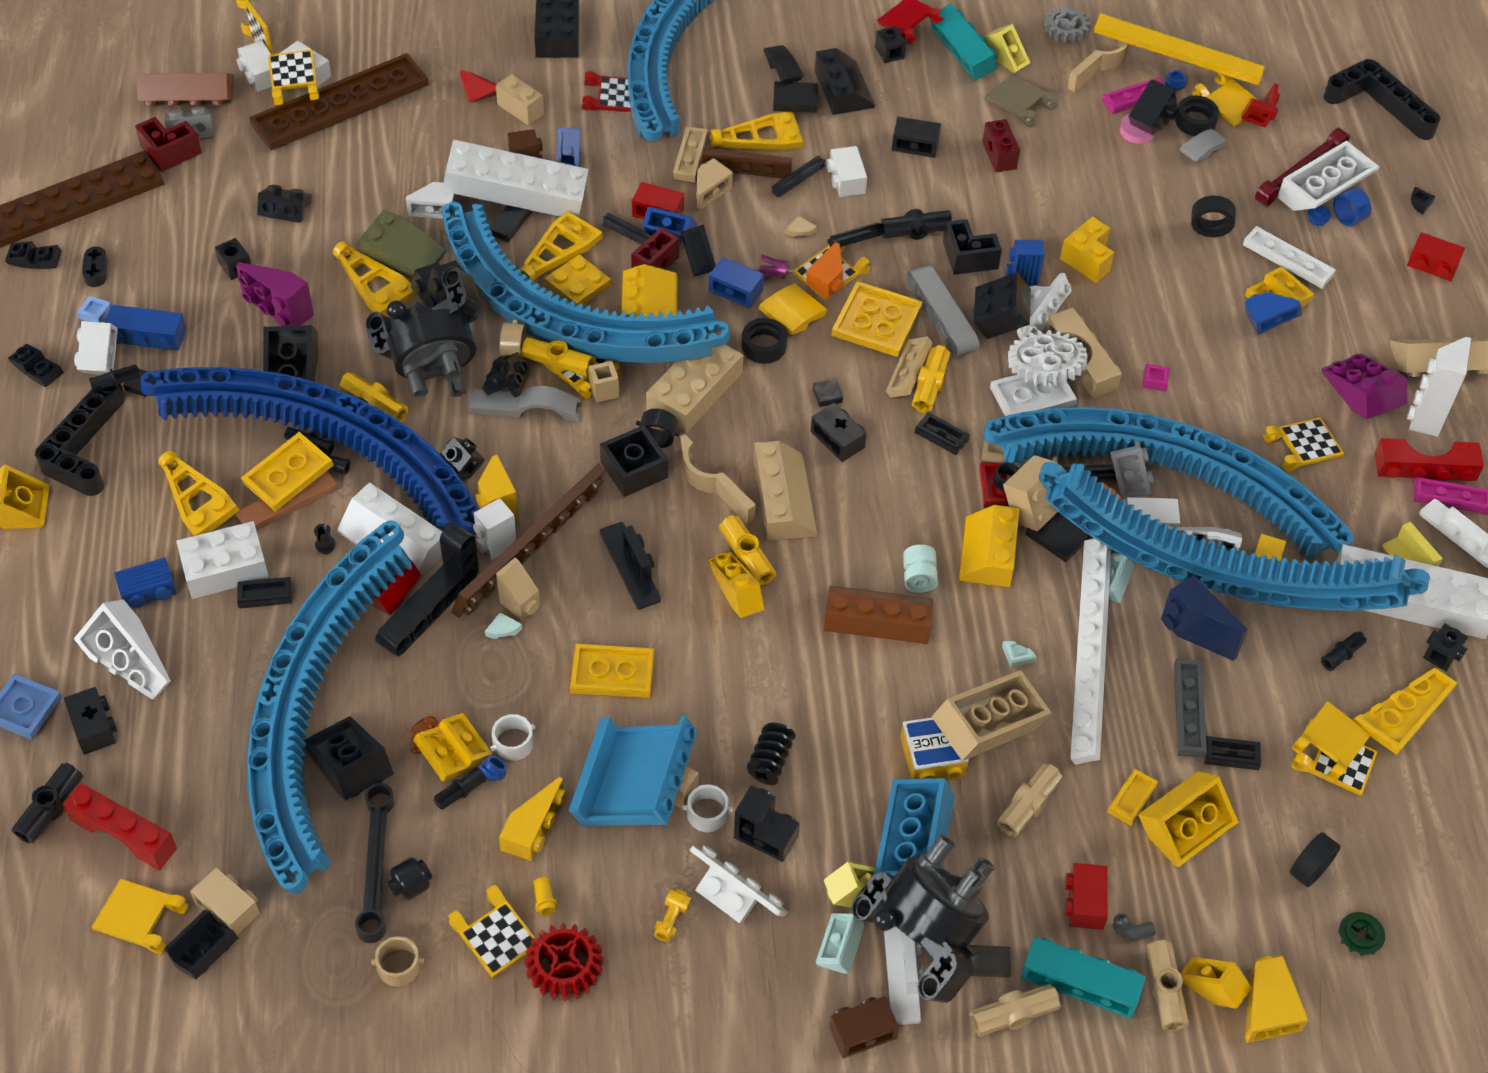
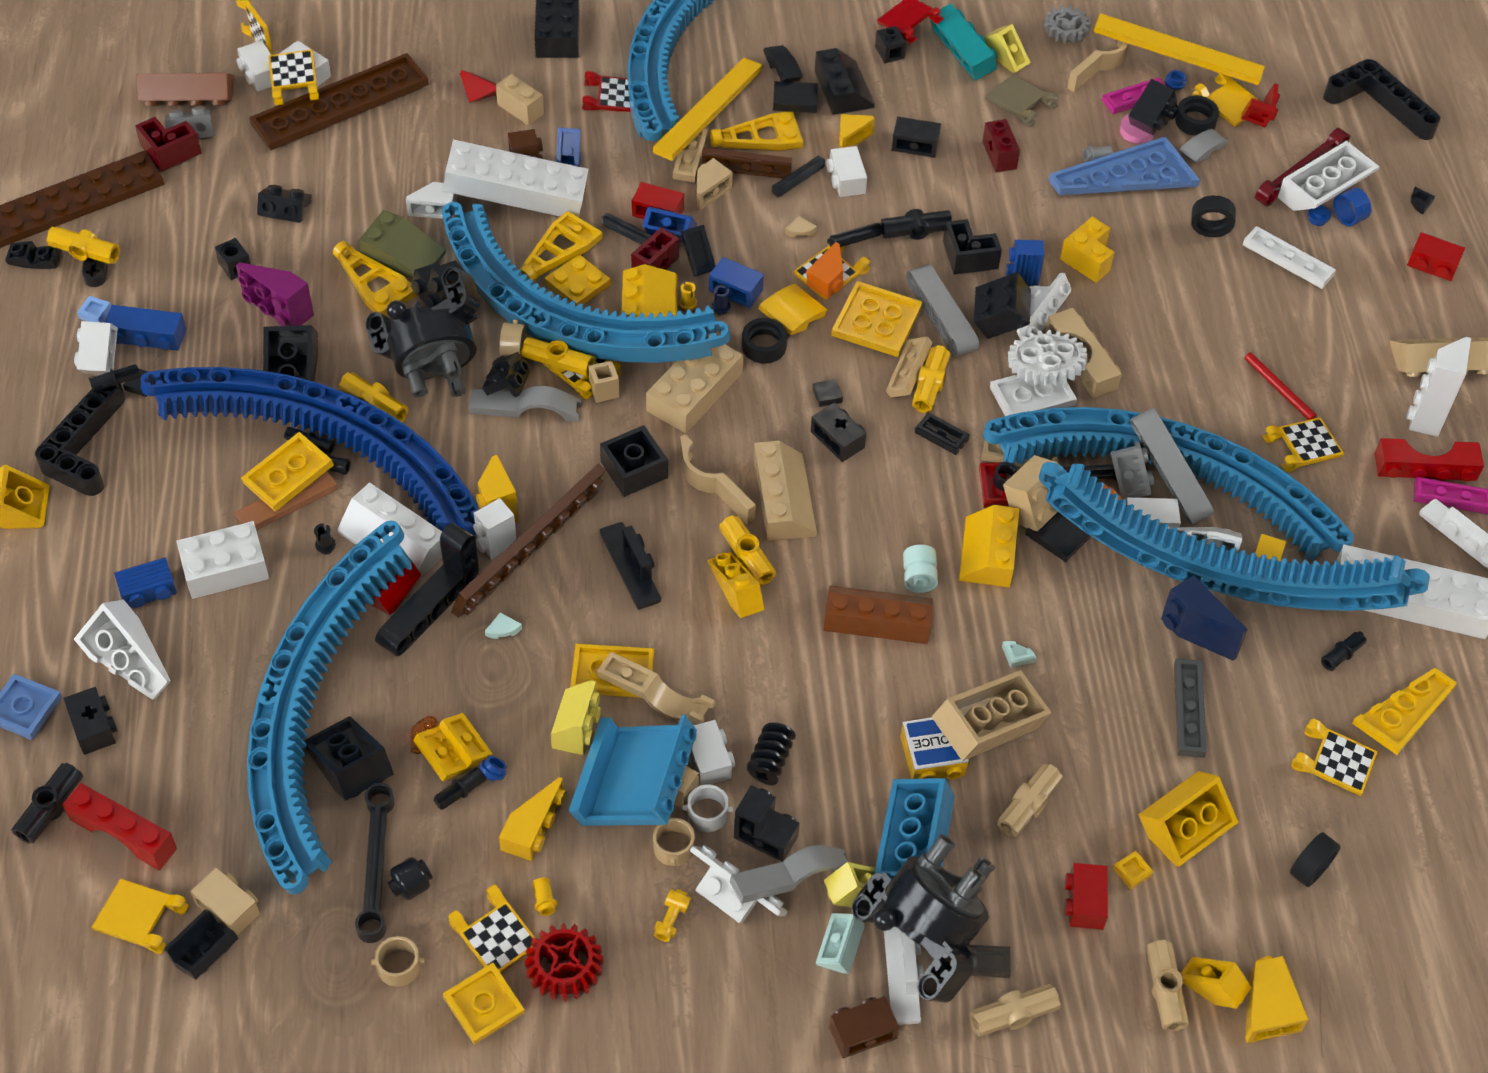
black slope [8,343,64,387] -> none
yellow plate [158,451,240,536] -> none
black tile [237,577,292,608] -> none
black brick [440,437,485,479] -> none
black tile [490,205,532,242] -> none
white piece [490,714,535,761] -> none
tan slope [496,558,540,621] -> none
black piece [636,408,680,448] -> none
flat silver piece [758,254,793,279] -> none
teal brick [1021,936,1146,1019] -> none
white plate [1070,538,1111,765] -> none
yellow tile [1107,768,1159,826] -> none
light aqua slope [1109,553,1135,603] -> none
dark grey arm [1112,913,1156,941] -> none
dark pink tile [1142,364,1170,391] -> none
black tile [1204,736,1261,770] -> none
blue slope [1244,292,1302,335] -> none
yellow slope [1245,266,1315,308] -> none
yellow flag [1291,701,1371,782] -> none
magenta slope [1322,354,1407,419] -> none
dark green gear [1338,912,1385,957] -> none
light yellow panel [1381,522,1443,567] -> none
black brick [1423,623,1468,672] -> none
none -> yellow piece [46,226,120,264]
none -> yellow plate [443,963,525,1045]
none -> light yellow slope [551,680,601,755]
none -> tan piece [597,652,715,724]
none -> yellow tile [653,57,762,161]
none -> tan piece [653,818,695,866]
none -> yellow pin [679,282,697,312]
none -> white brick [689,720,735,786]
none -> dark blue pin [712,285,731,315]
none -> light grey piece [730,845,848,904]
none -> yellow slope [839,114,875,148]
none -> medium blue wing [1048,137,1200,195]
none -> light grey pin [1083,145,1113,162]
none -> yellow tile [1113,851,1154,890]
none -> light grey beam [1130,407,1214,526]
none -> red bar [1244,352,1317,420]

